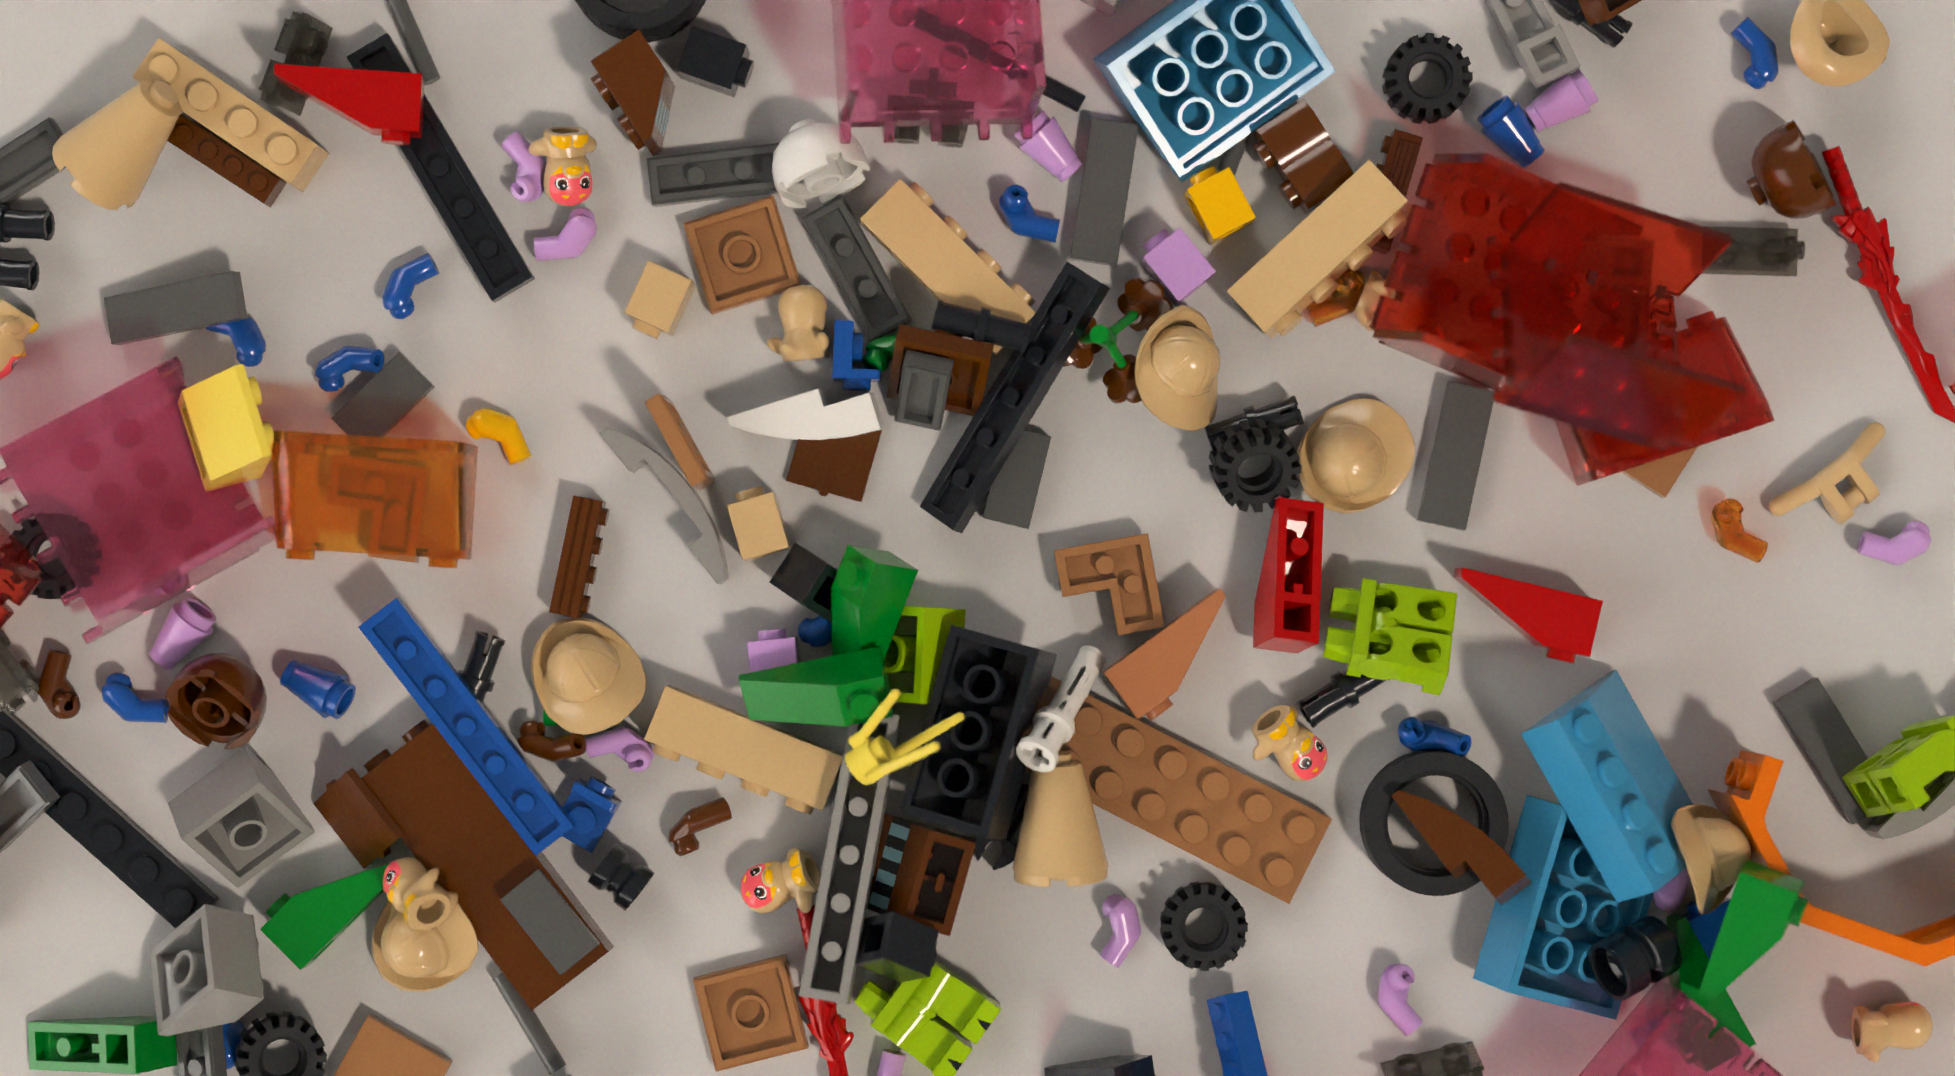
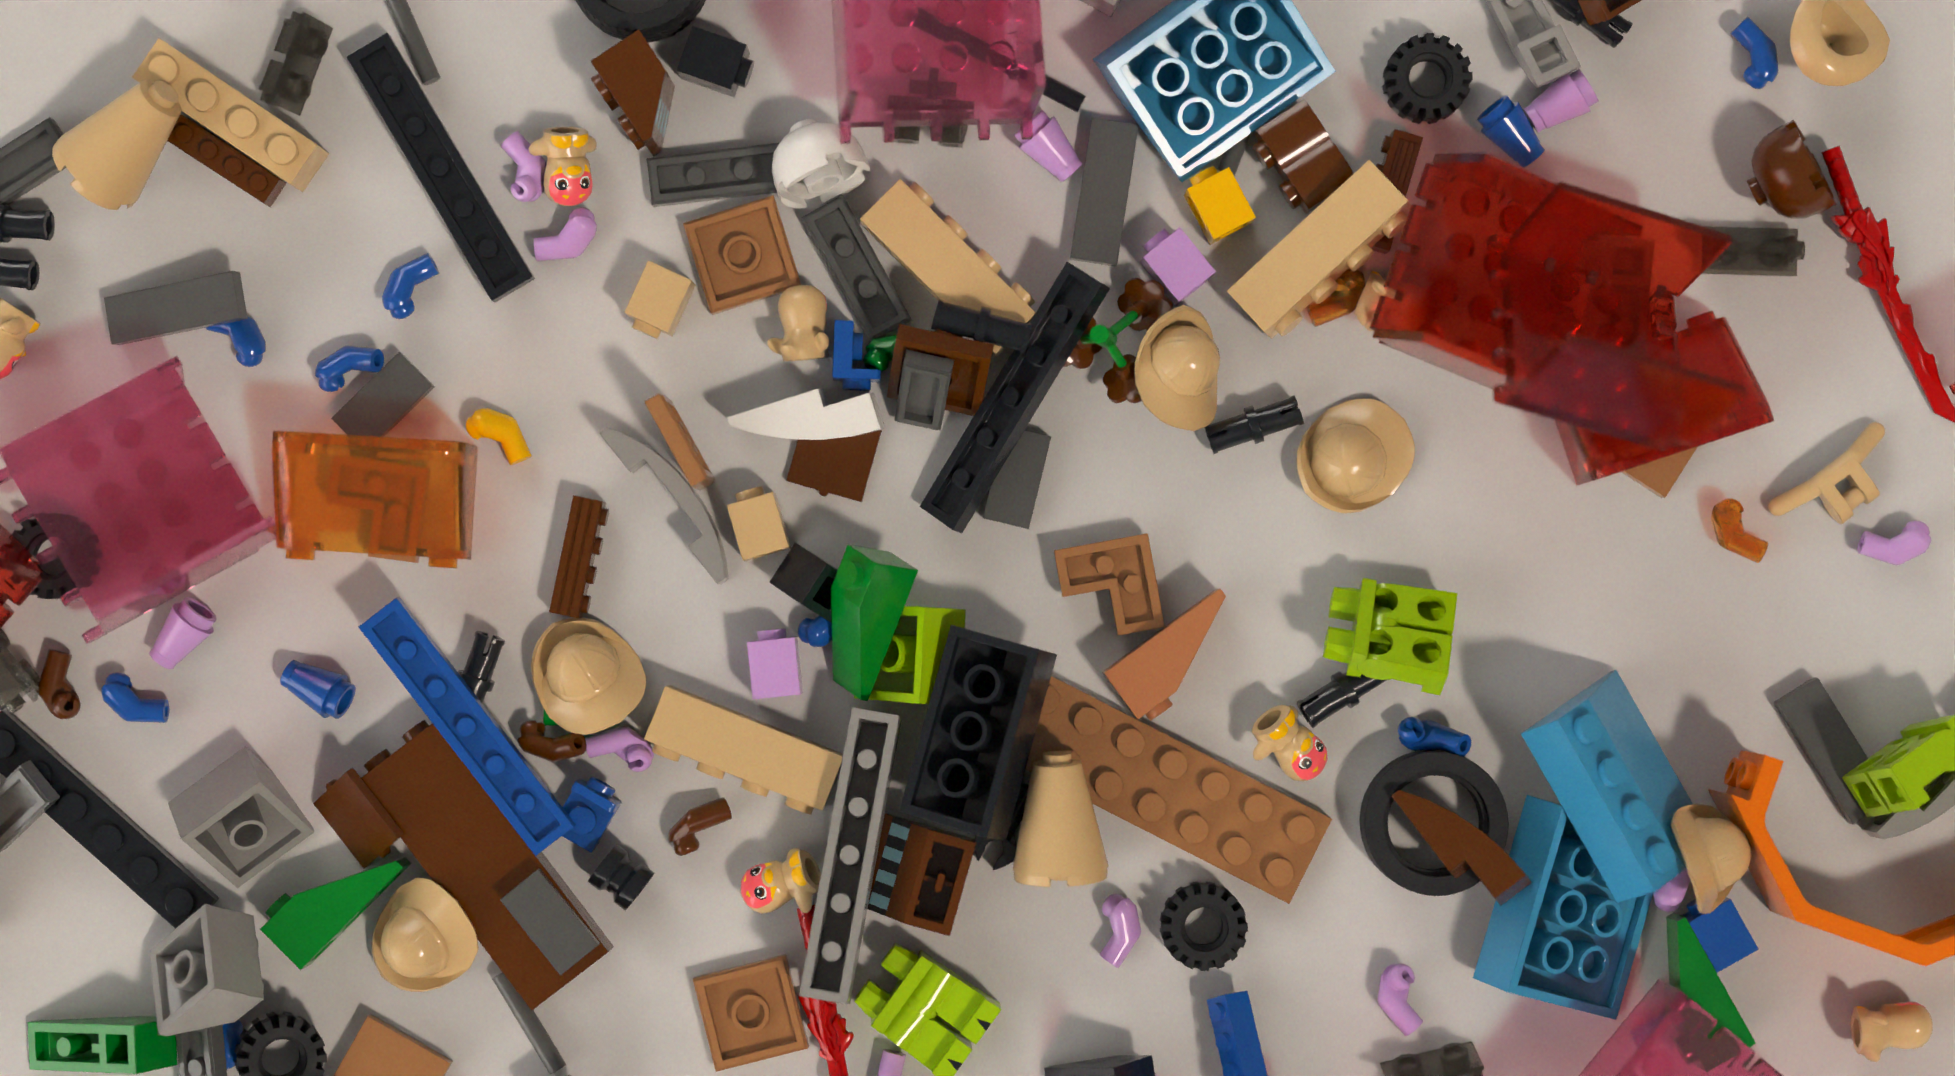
reddish brown cylinder [165,653,267,749] -> none
light yellow slope [178,364,276,492] -> none
red slope [274,64,425,145] -> none
tan animal [383,857,458,931] -> none
green slope [738,646,893,727] -> none
light yellow plant [845,689,964,785] -> none
black brick [855,912,939,982] -> none
blue arm [999,185,1060,243] -> none
white pin [1016,646,1107,772] -> none
black tyre [1209,419,1302,513] -> none
red slope [1253,497,1324,654] -> none
dark grey tile [1417,381,1496,531] -> none
red slope [1453,567,1603,664] -> none
black wheel [1588,916,1682,1001] -> none
green slope [1694,860,1809,1008] -> none

